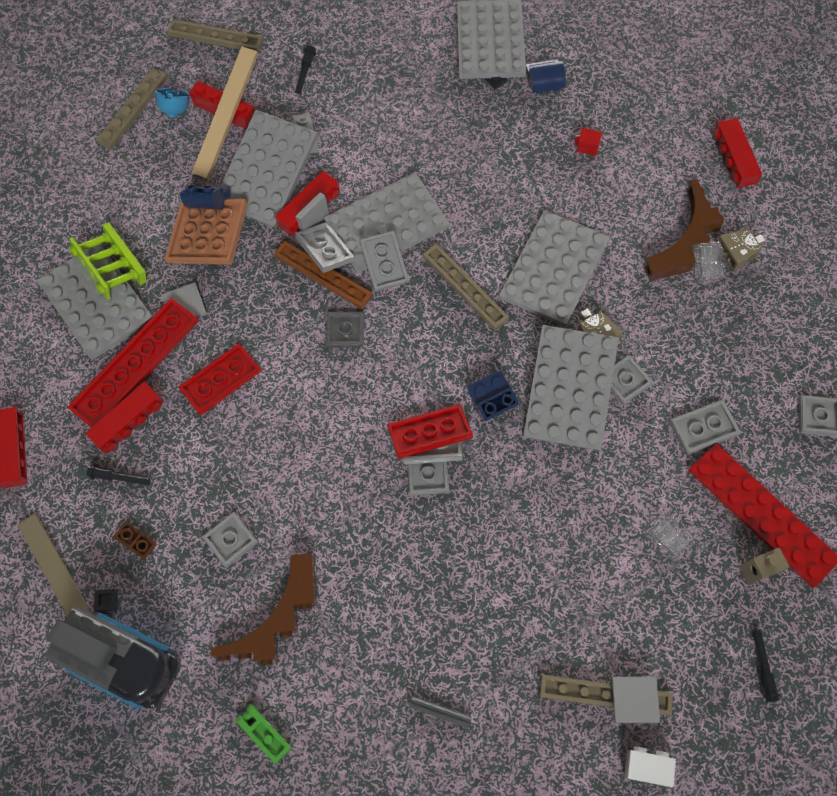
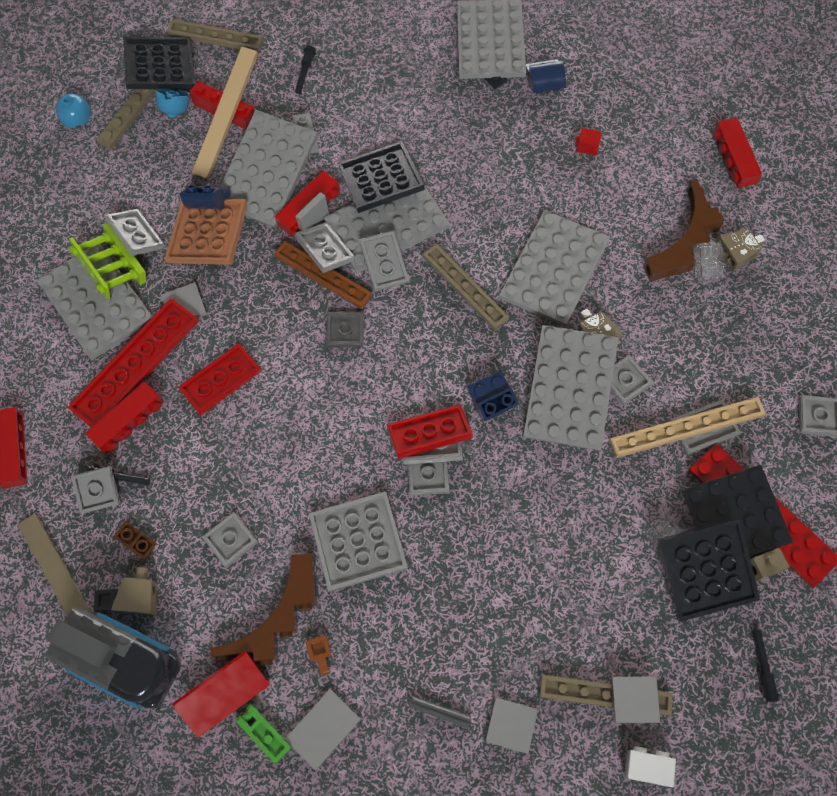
none -> dark azure cylinder [56,93,92,128]
none -> light grey tile [71,466,121,514]
none -> light grey tile [105,209,164,256]
none -> dark tan torso [111,567,157,616]
none -> black plate [123,36,195,89]
none -> red tile [173,650,270,738]
none -> light grey tile [285,689,361,771]
none -> dark orange plate [305,635,332,676]
none -> light grey plate [309,491,408,592]
none -> black plate [338,141,425,213]
none -> light grey tile [485,698,538,754]
none -> tan tile [609,397,766,458]
none -> black plate [657,518,760,622]
none -> black plate [682,465,793,556]

